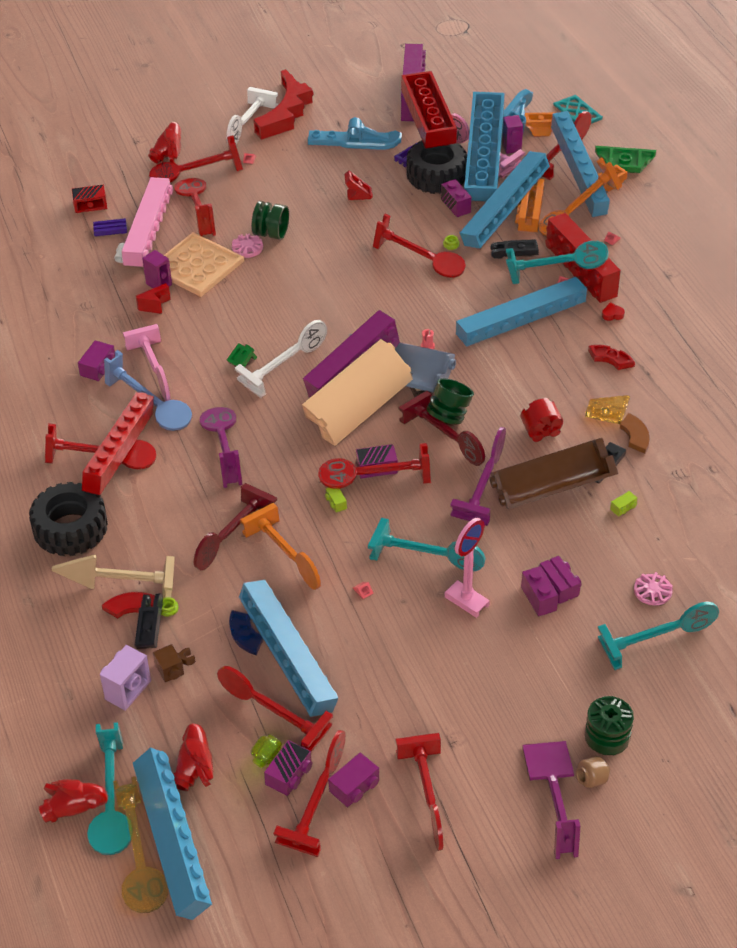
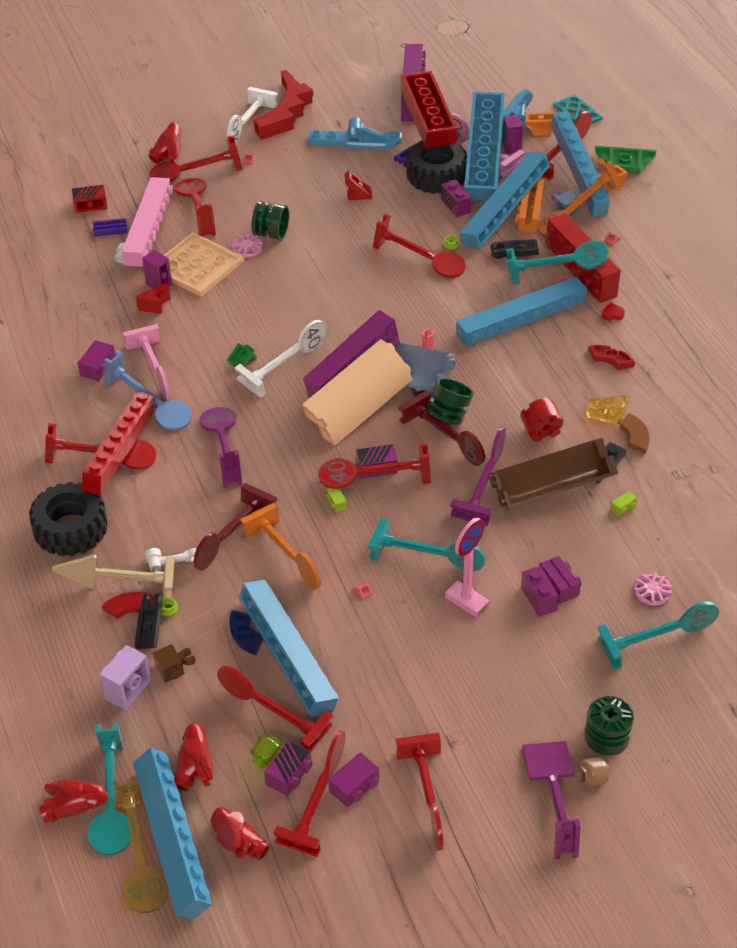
none -> white brick [145,548,197,572]
none -> red animal [210,807,270,861]
none -> sand blue brick [552,190,580,216]

